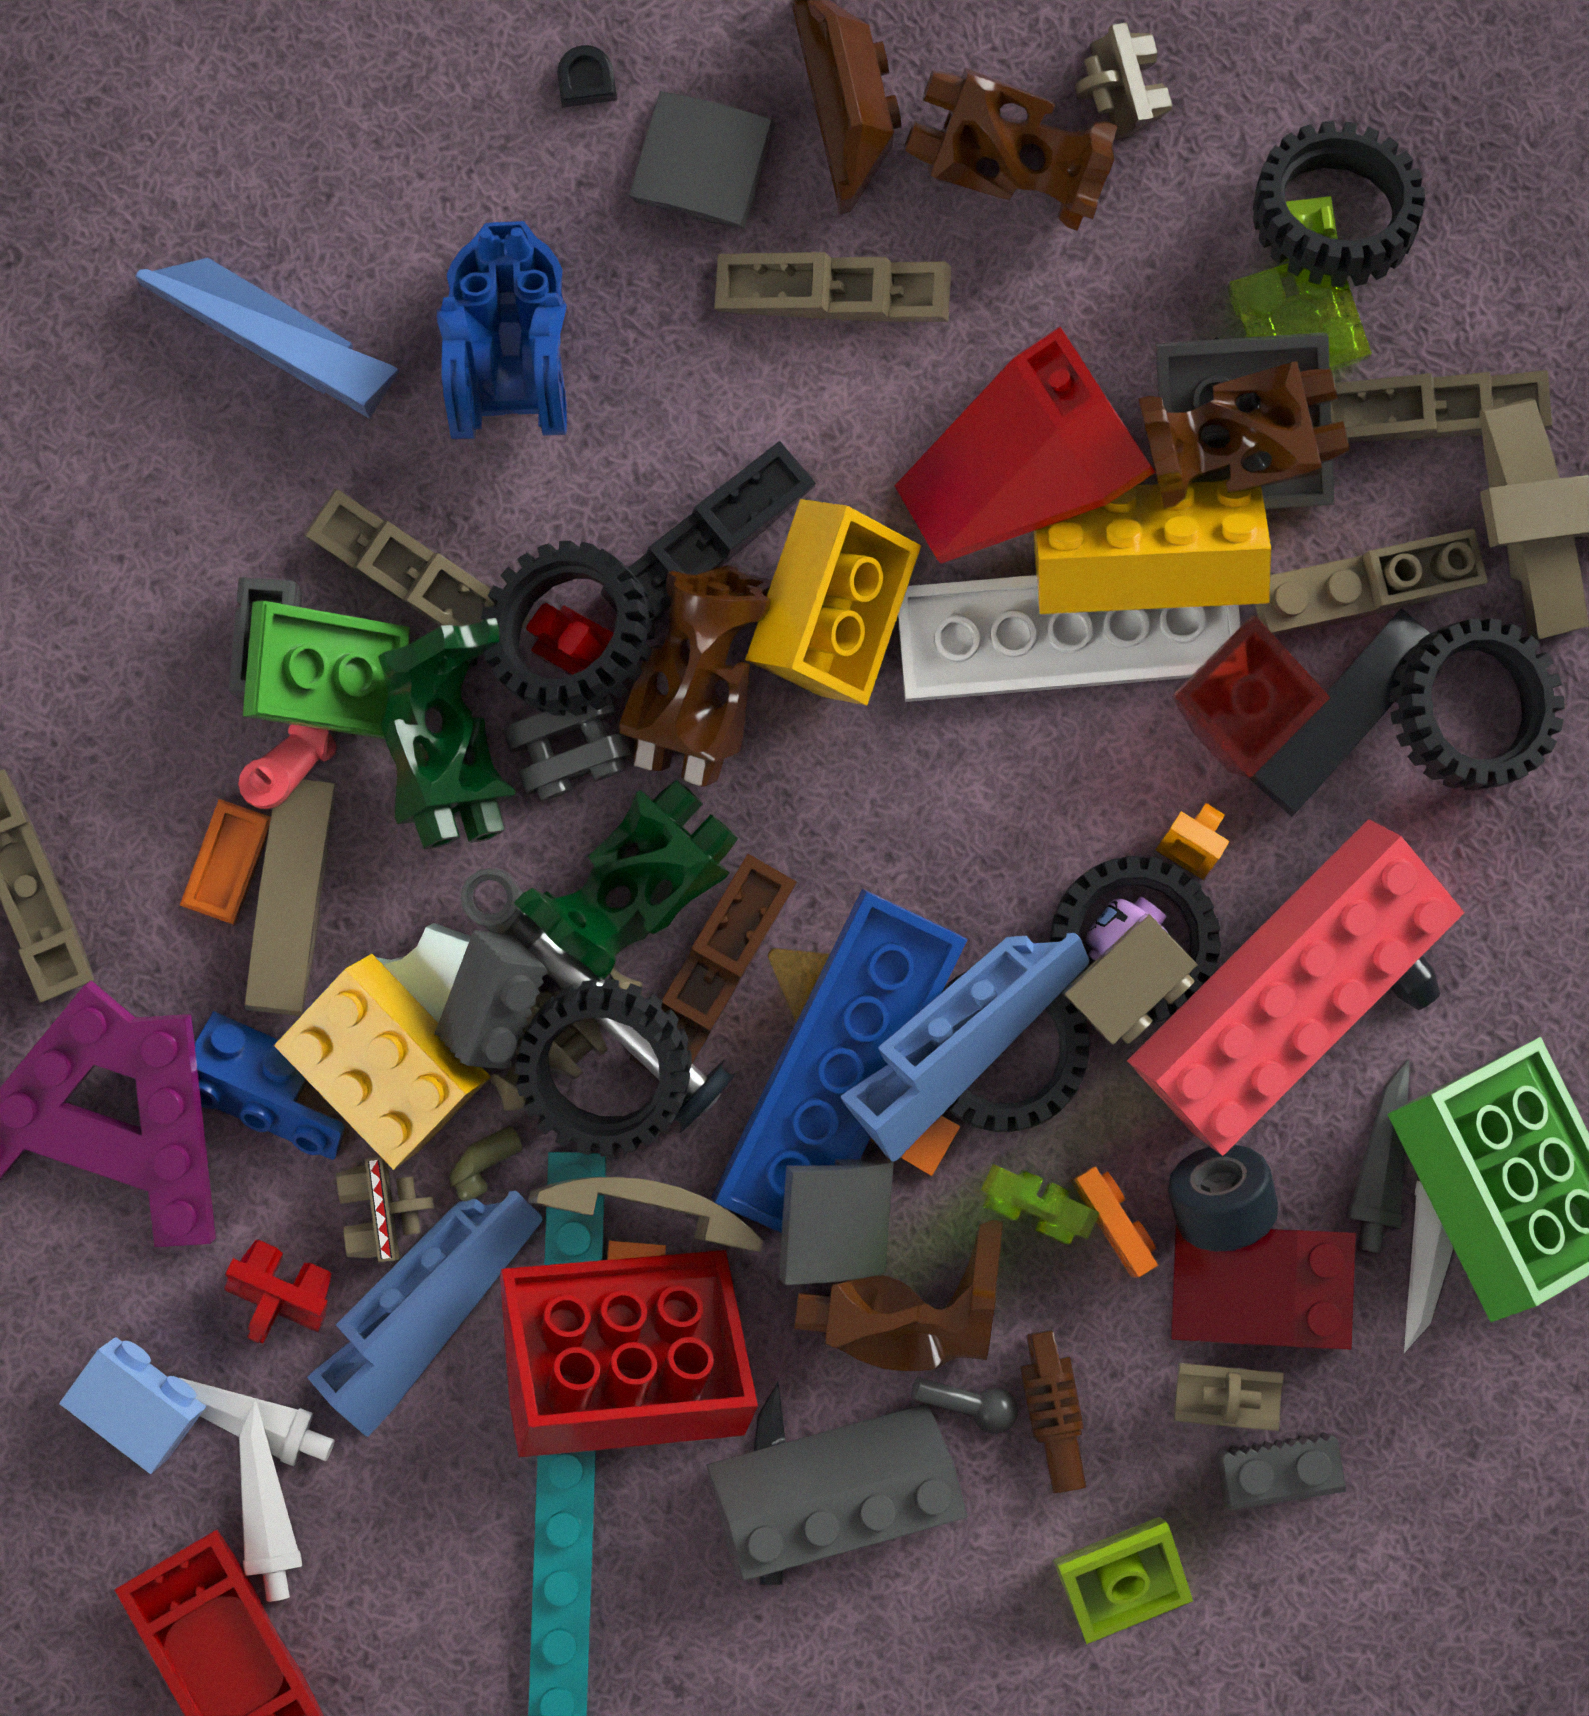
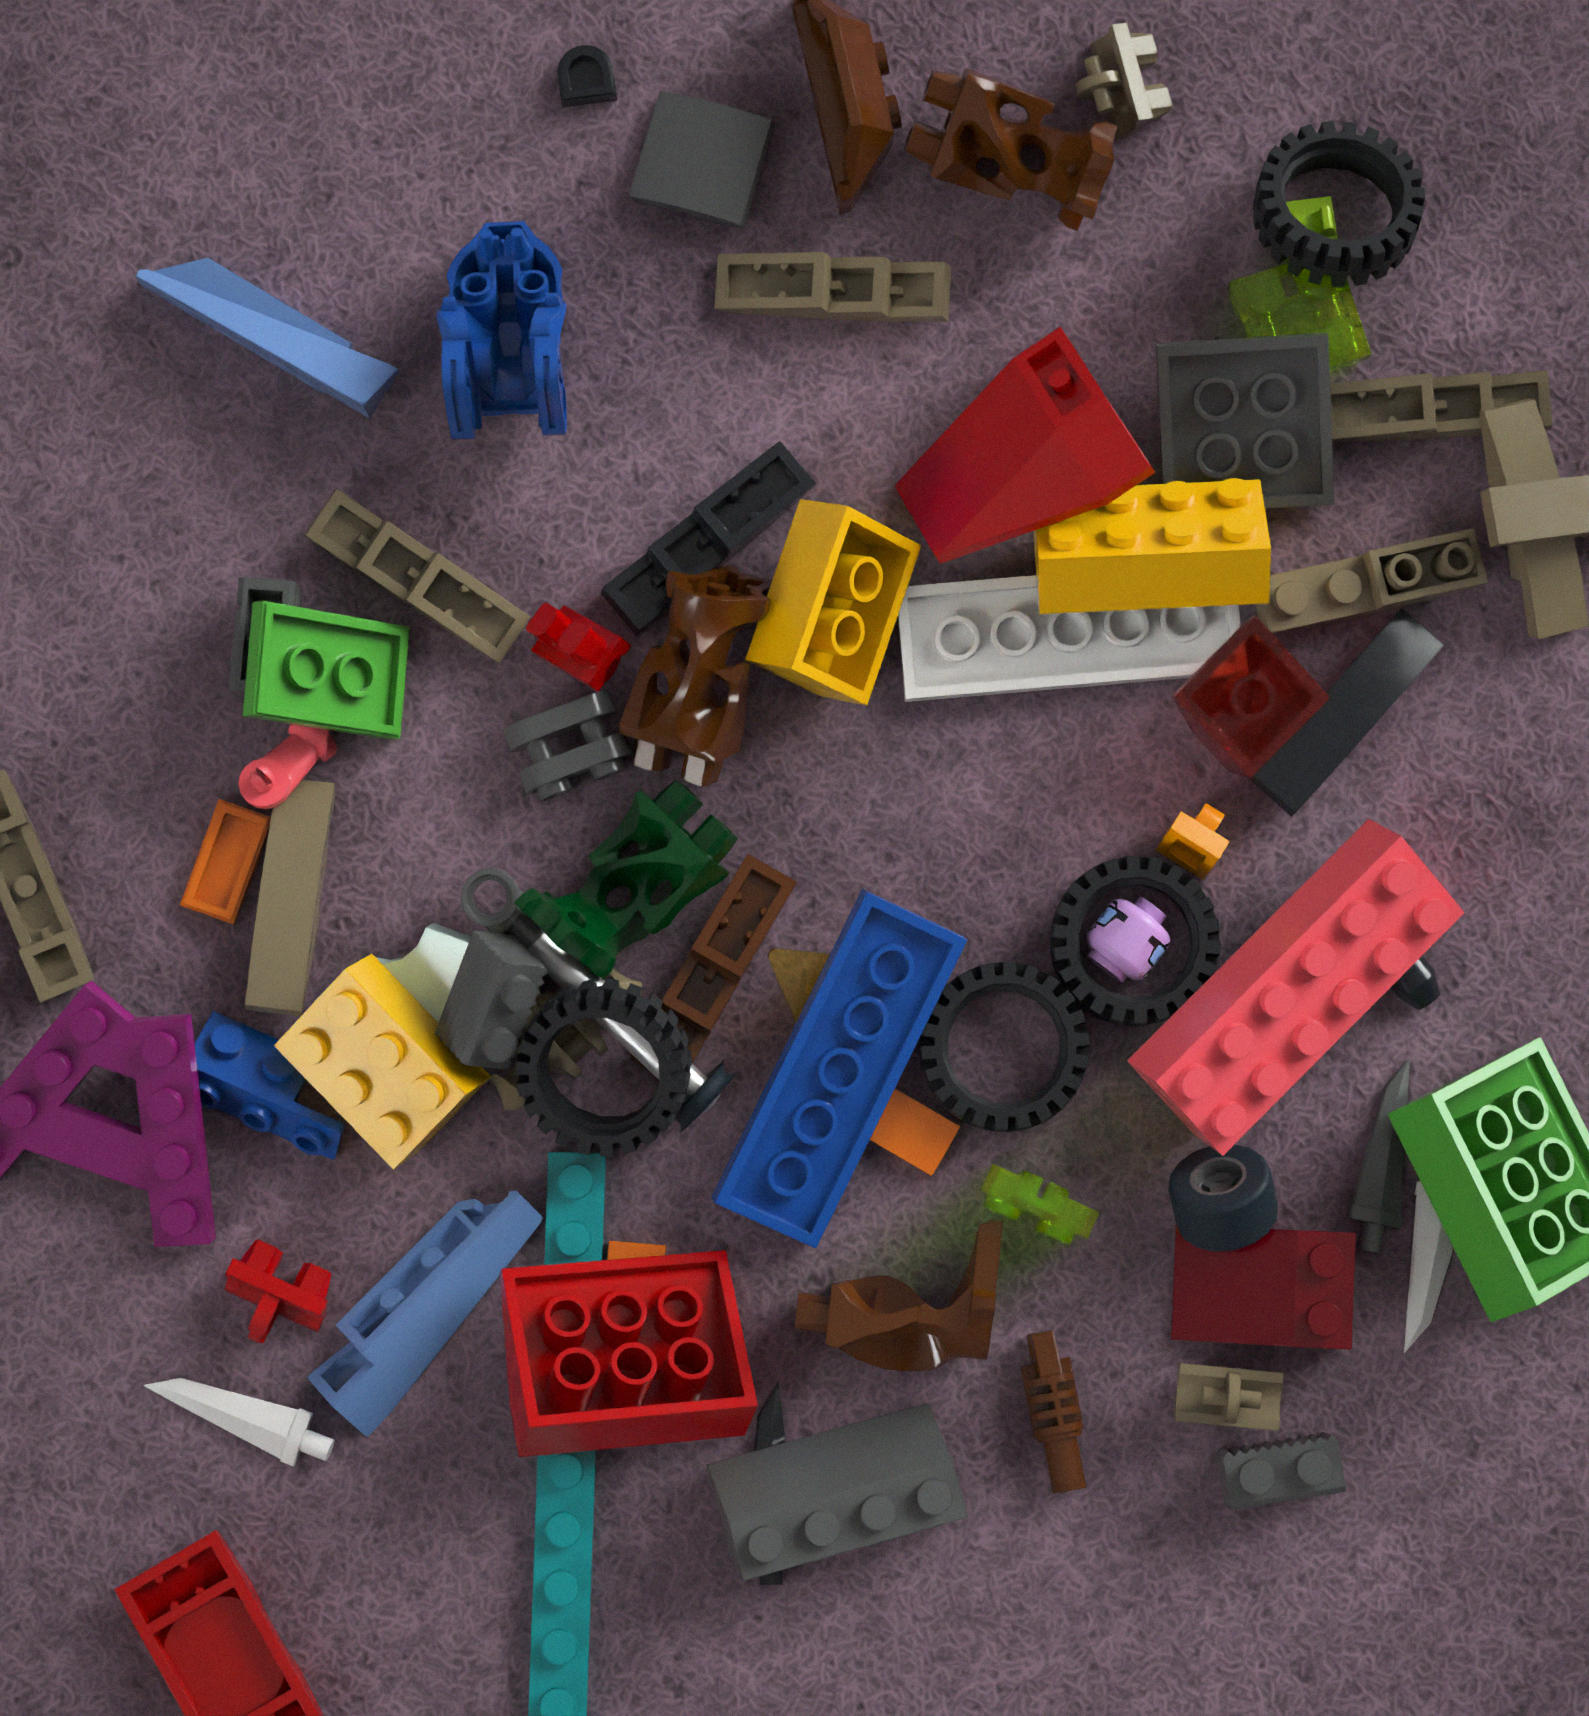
light blue brick [59,1337,206,1474] -> none
white bar [239,1398,302,1602] -> none
dark tan hips [336,1157,434,1262] -> none
dark green hips [378,618,515,849] -> none
olive arm [449,1126,522,1201] -> none
black tyre [481,540,656,716] -> none
dark tan slope [528,1177,763,1252] -> none
dark grey slope [779,1159,893,1285] -> none
medium blue wedge [840,933,1089,1161] -> none
dark grey bar [911,1377,1018,1434] -> none
lime slope [1053,1517,1193,1644] -> none
dark tan brick [1062,913,1198,1045] -> none
orange plate [1070,1166,1158,1278] -> none
reddish brown hips [1138,362,1350,509] -> none
black tyre [1390,618,1565,790] -> none

